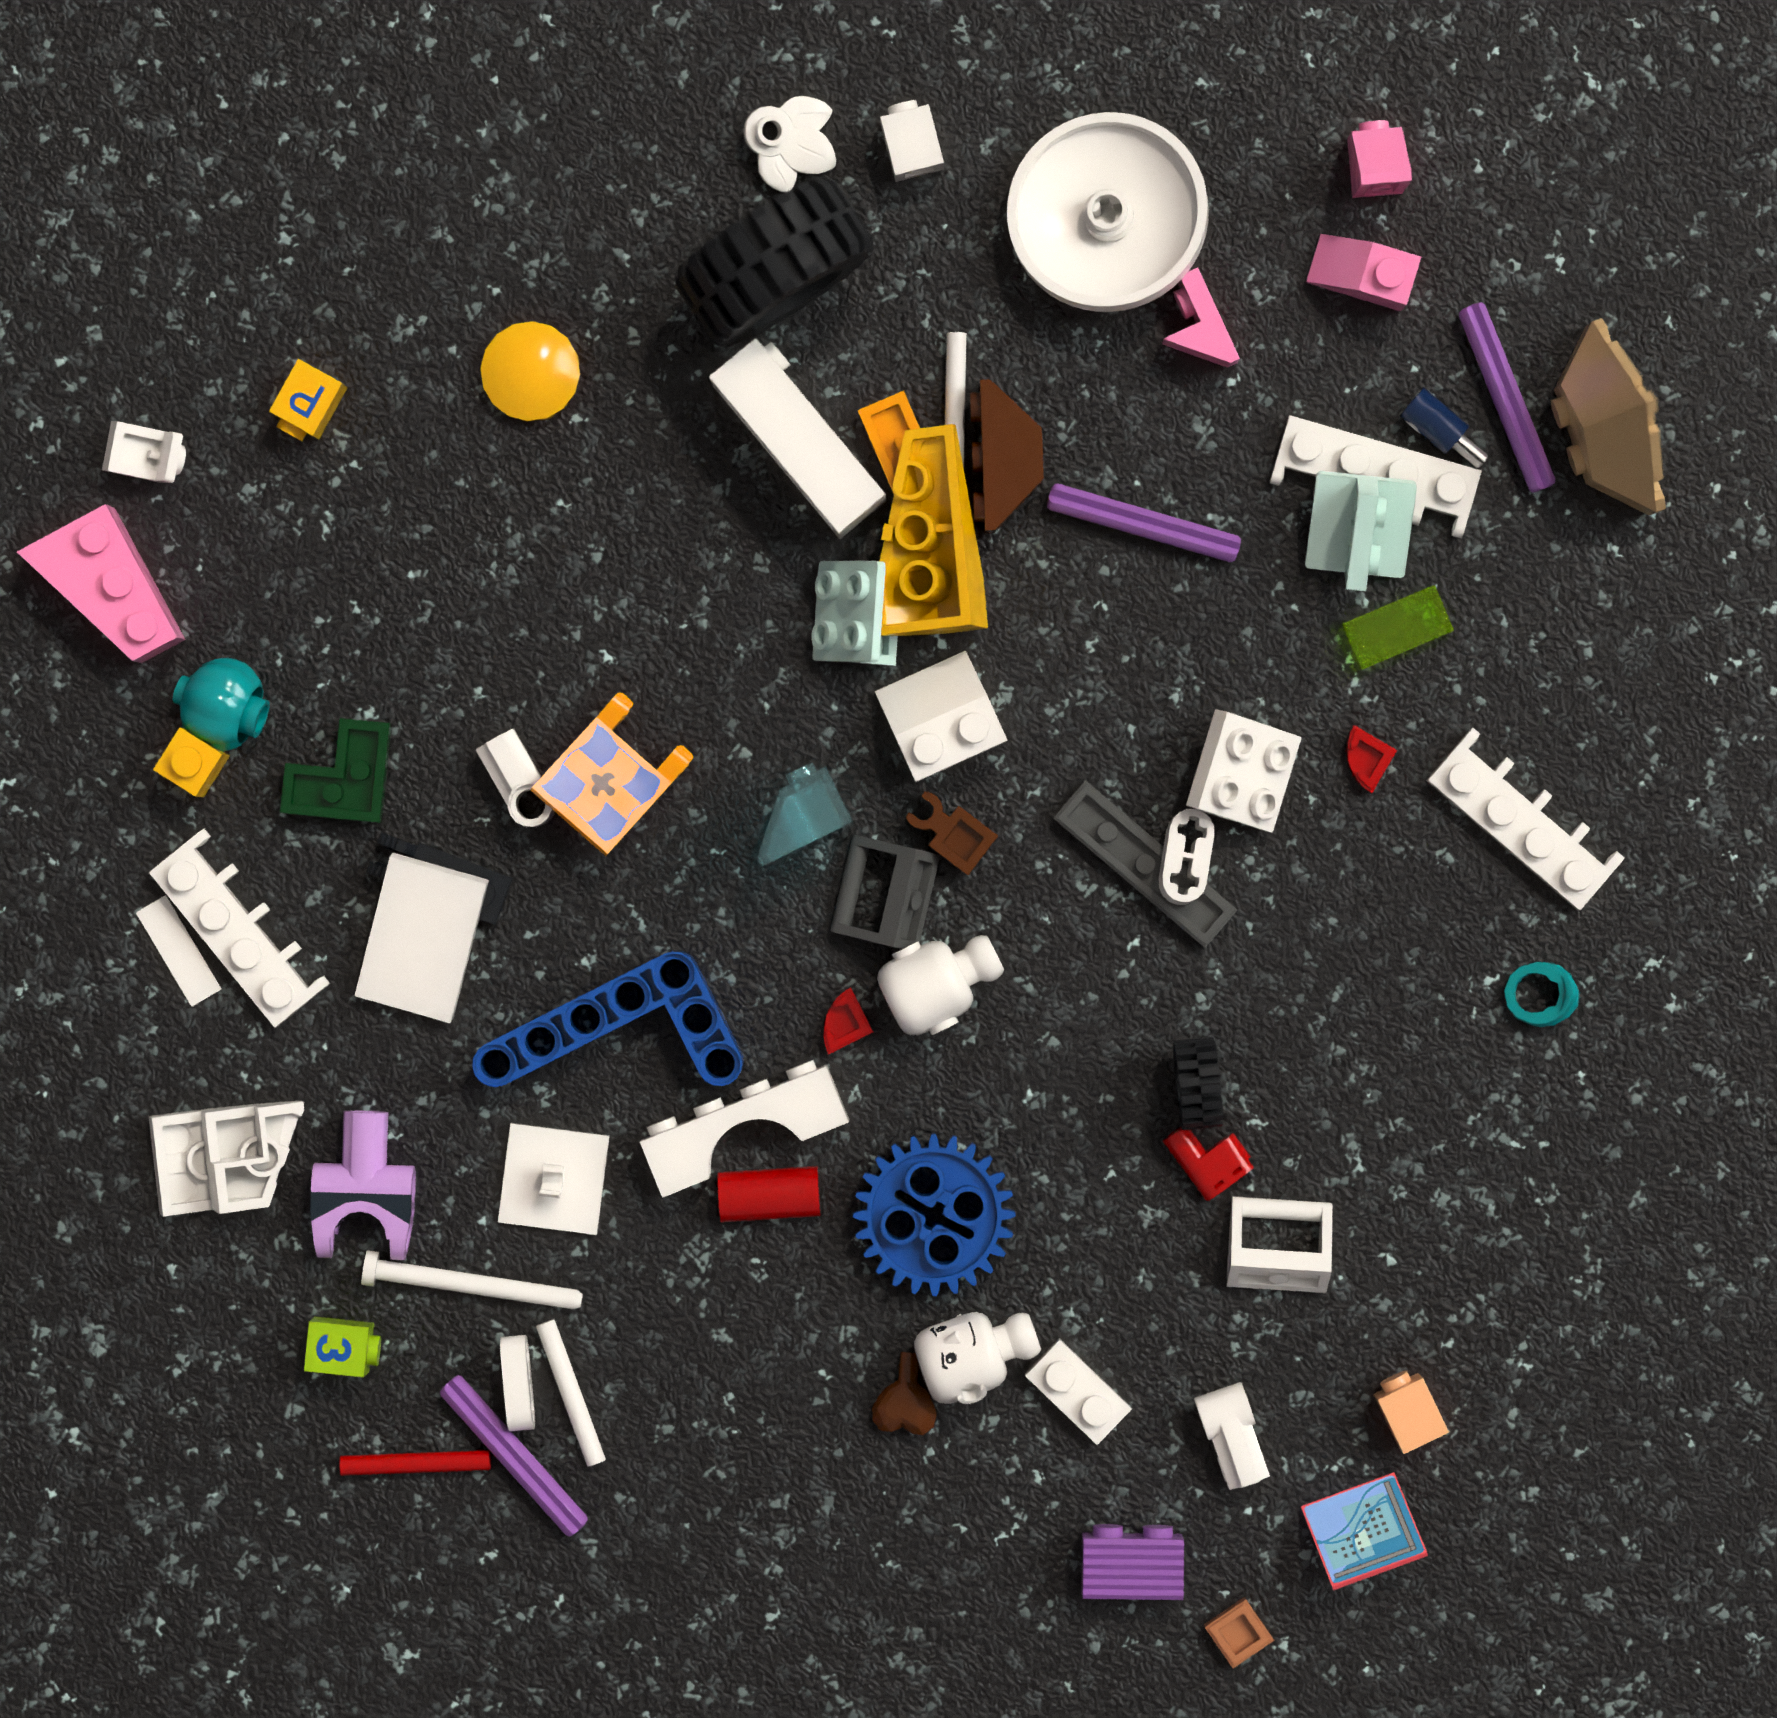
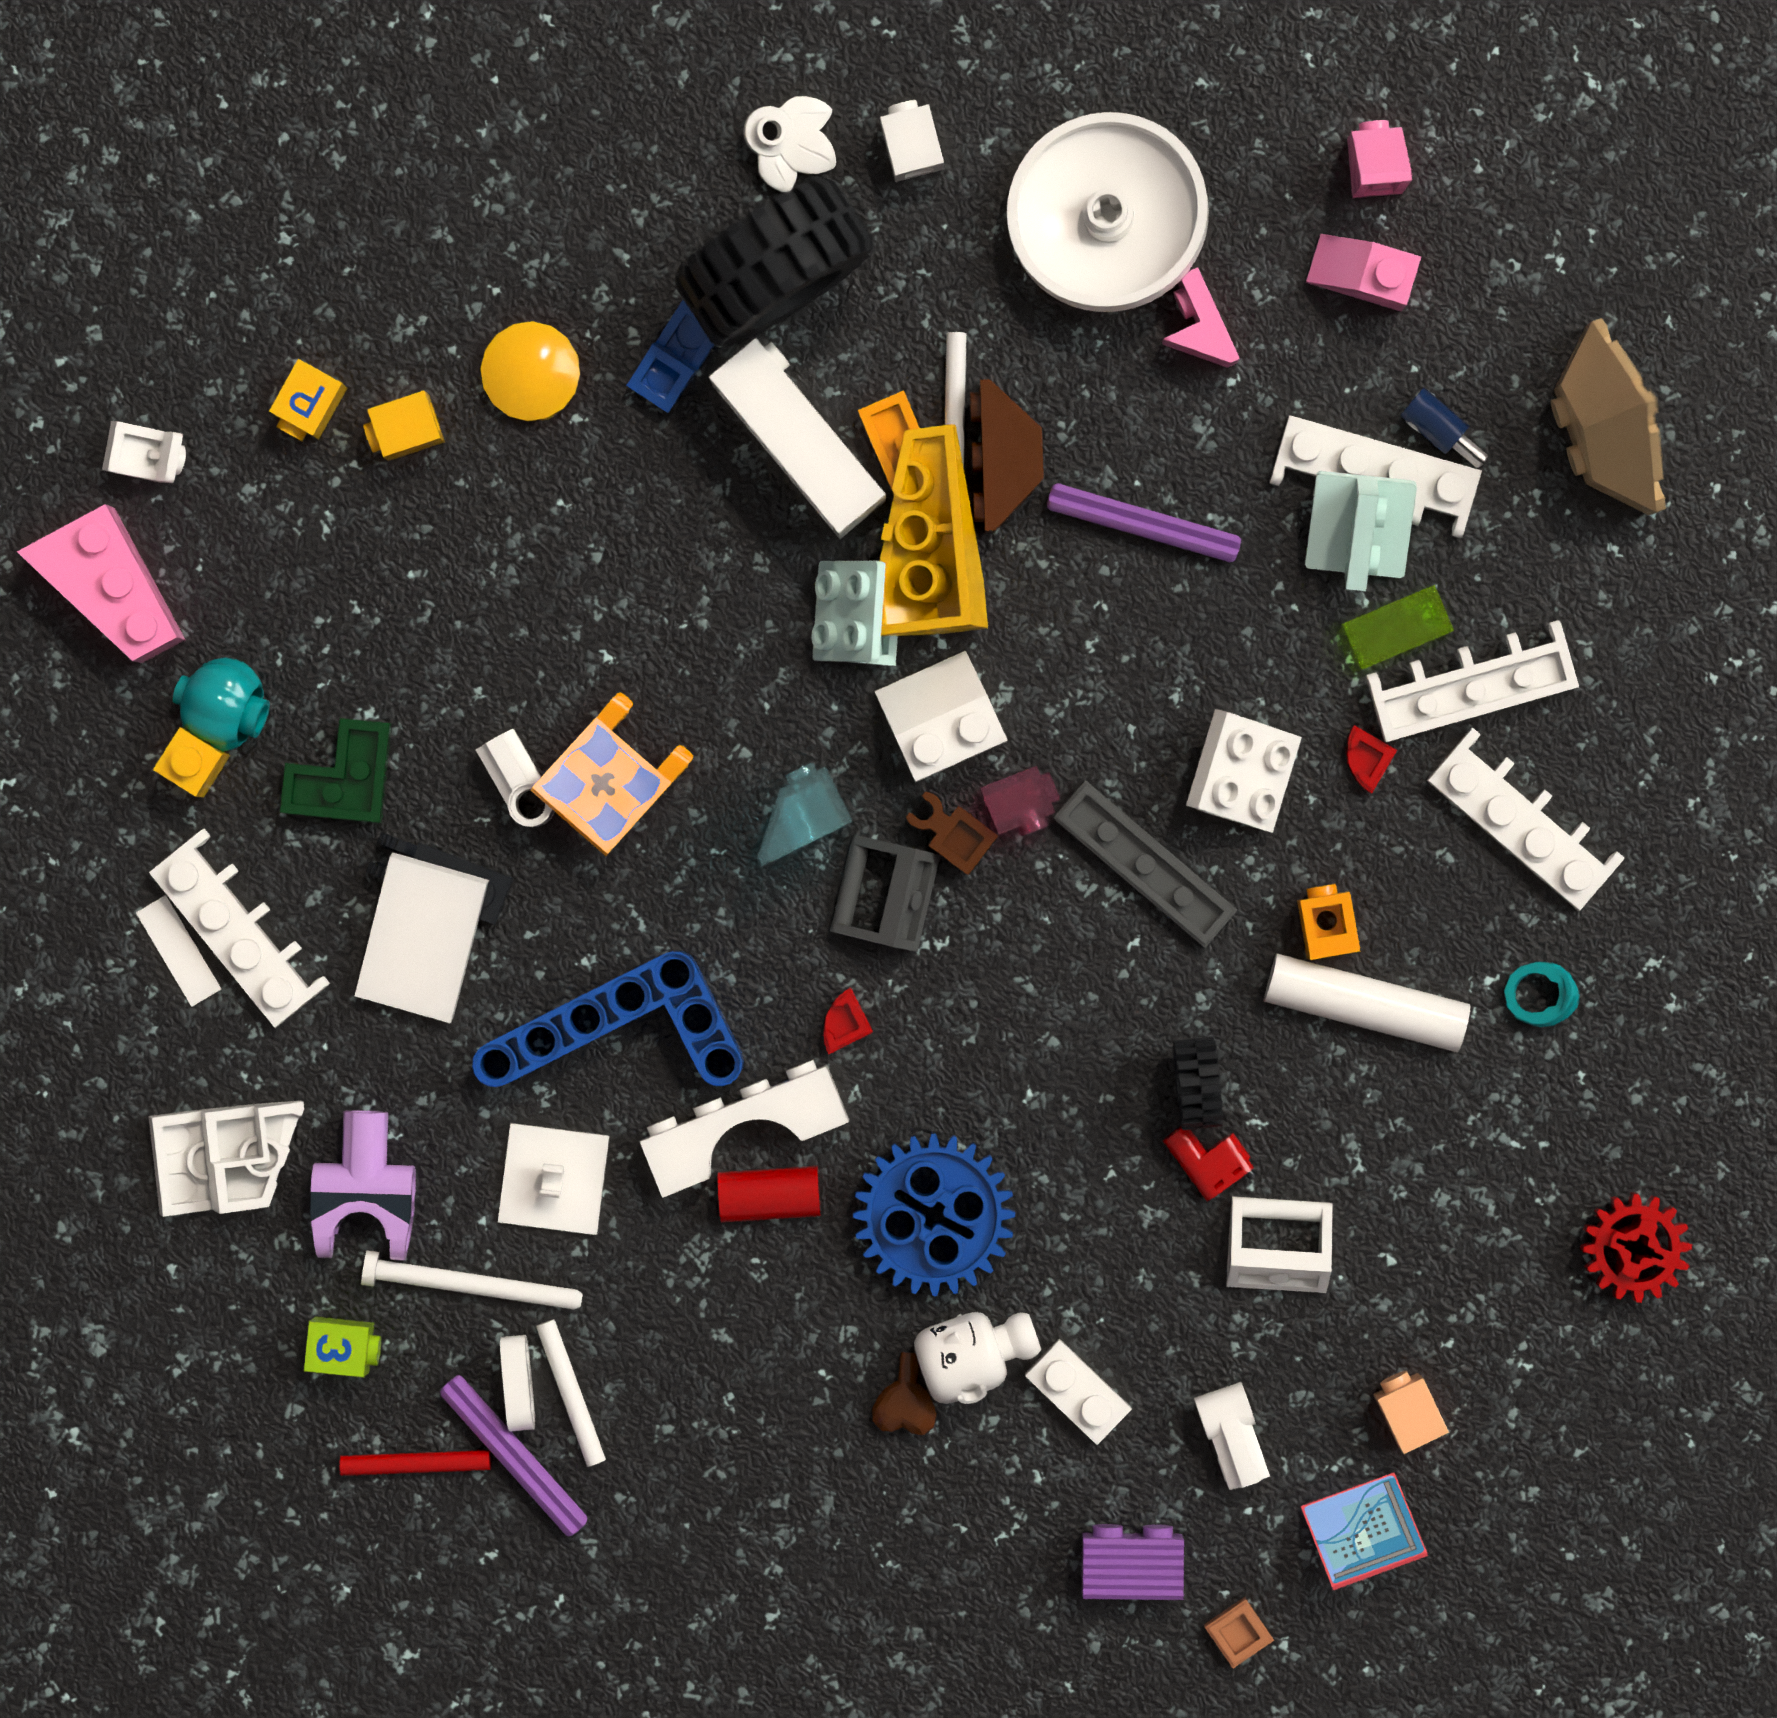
white piece [877,935,1004,1035] -> none
white beam [1159,809,1214,905] -> none
medium lavender axle [1459,302,1555,492] -> none
none -> yellow brick [363,390,445,461]
none -> blue slope [626,300,715,413]
none -> clear pink brick [980,766,1060,836]
none -> white brick [1263,953,1470,1052]
none -> light orange brick [1297,884,1360,960]
none -> white hinge [1366,620,1579,743]
none -> red gear [1580,1192,1692,1303]

